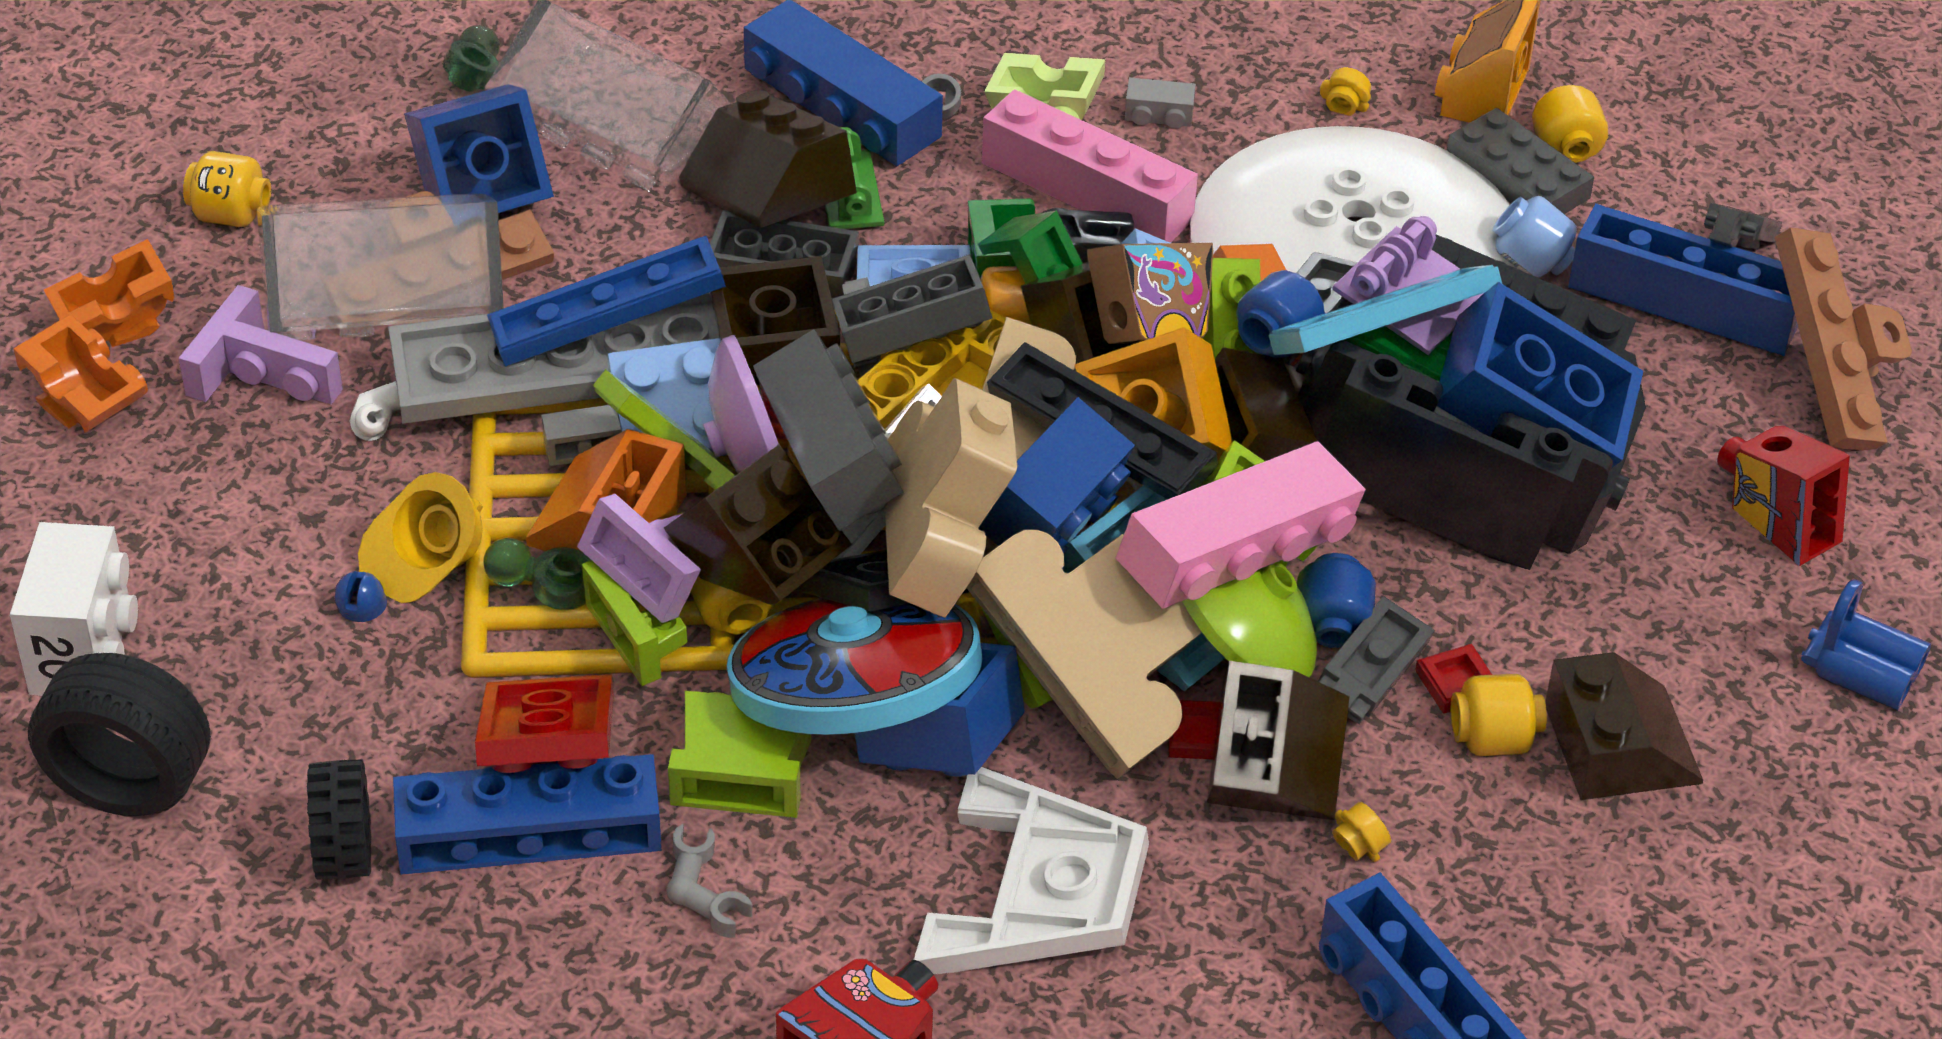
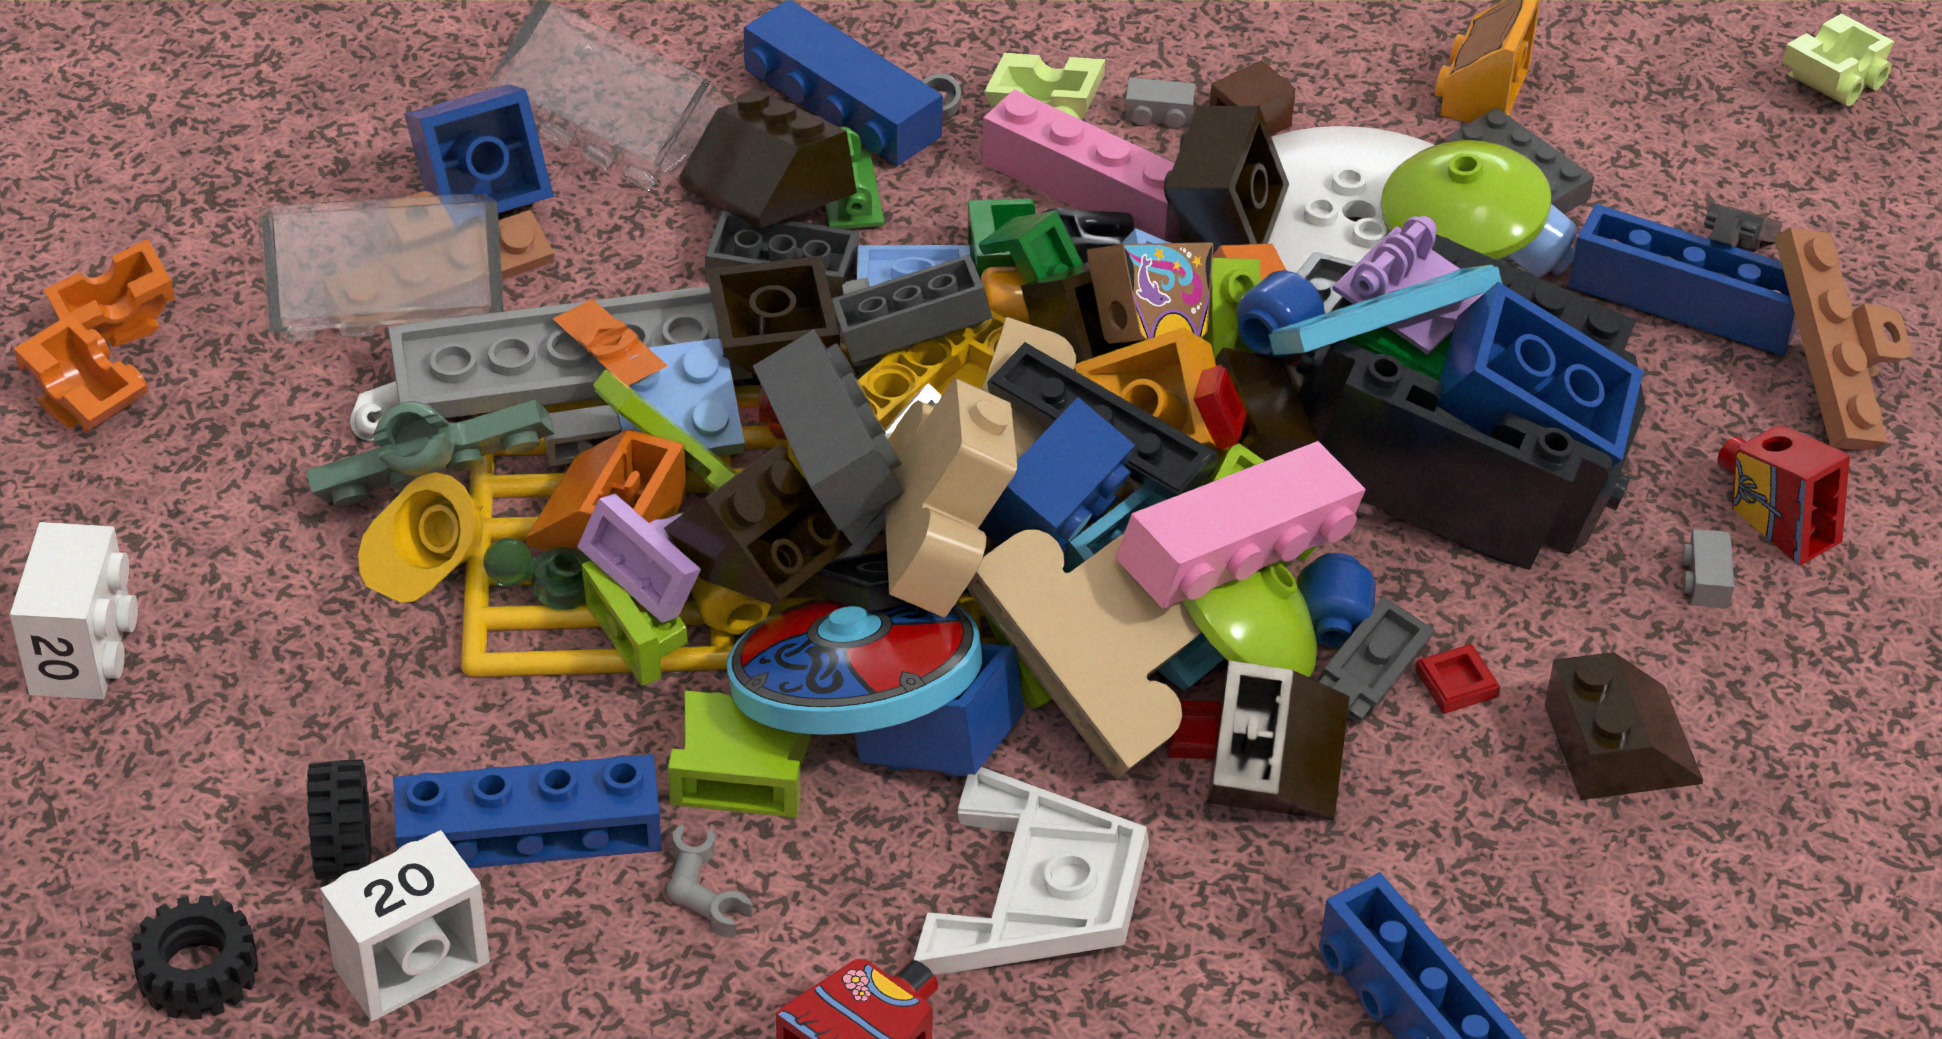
black tyre [28,653,211,816] -> none
lavender bracket [179,285,343,405] -> none
yellow head [183,151,271,227] -> none
blue hinge [335,571,387,622] -> none
clear green plate [442,25,500,92] -> none
red plate [475,674,614,773] -> none
blue tile [487,236,726,367] -> none
lavender dish [703,335,779,473] -> none
yellow plate [1320,67,1371,116] -> none
yellow plate [1332,802,1391,862] -> none
yellow head [1451,674,1547,756] -> none
yellow head [1532,85,1608,163] -> none
blue piece [1801,579,1931,711] -> none
none -> black tyre [131,895,258,1020]
none -> sand green plate [306,399,555,507]
none -> white brick [320,830,490,1022]
none -> orange piece [552,299,668,386]
none -> dark brown brick [1164,106,1289,254]
none -> red tile [1193,364,1247,450]
none -> reddish brown brick [1209,60,1296,135]
none -> lime dish [1381,140,1551,259]
none -> light grey piece [1681,529,1734,609]
none -> yellowish green cylinder [1783,14,1895,106]

